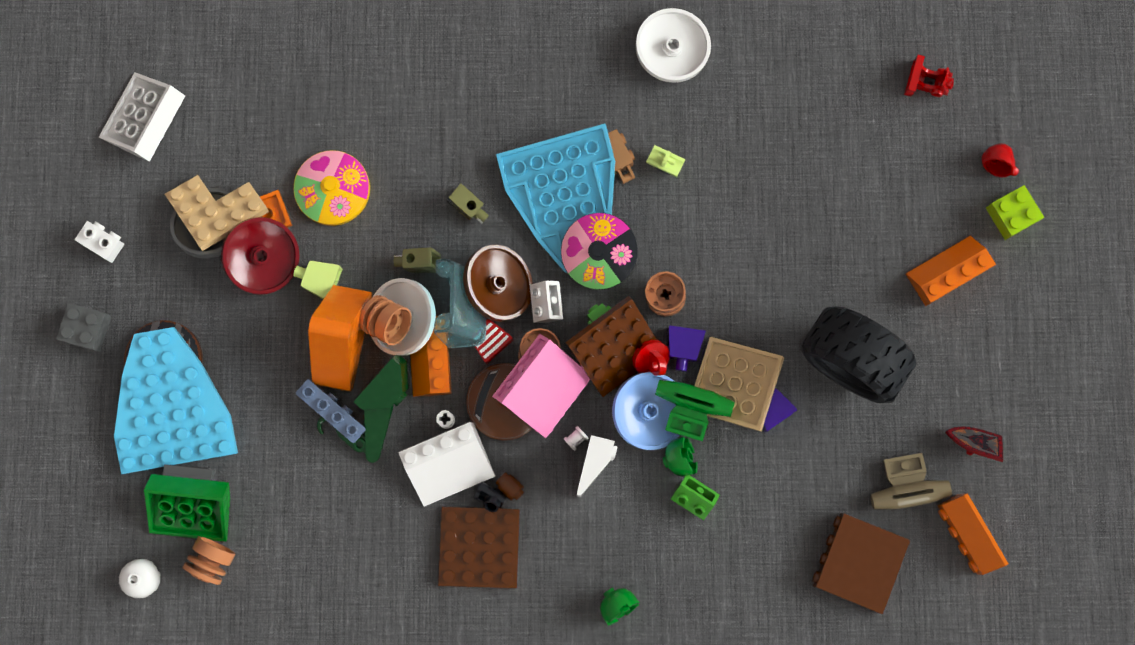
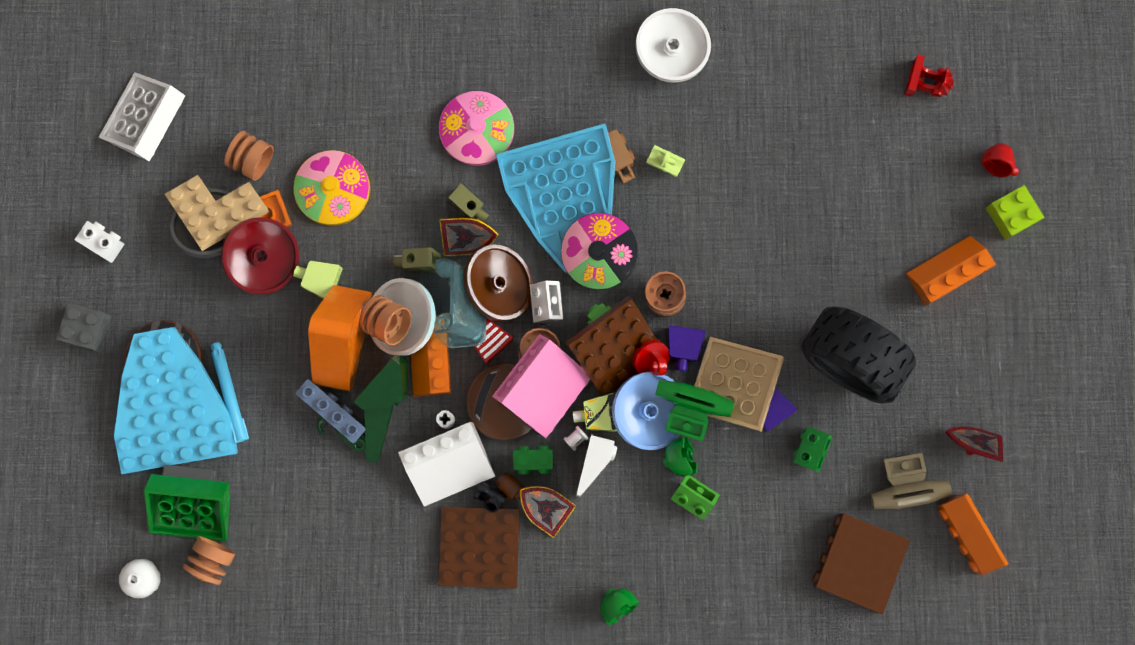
none -> medium azure piece [211,342,249,443]
none -> nougat wheel [224,131,274,181]
none -> dish [439,91,514,166]
none -> shield [440,218,498,256]
none -> green brick [513,446,553,474]
none -> shield [520,486,576,538]
none -> yellowish green torso [573,393,617,432]
none -> green brick [793,426,833,473]

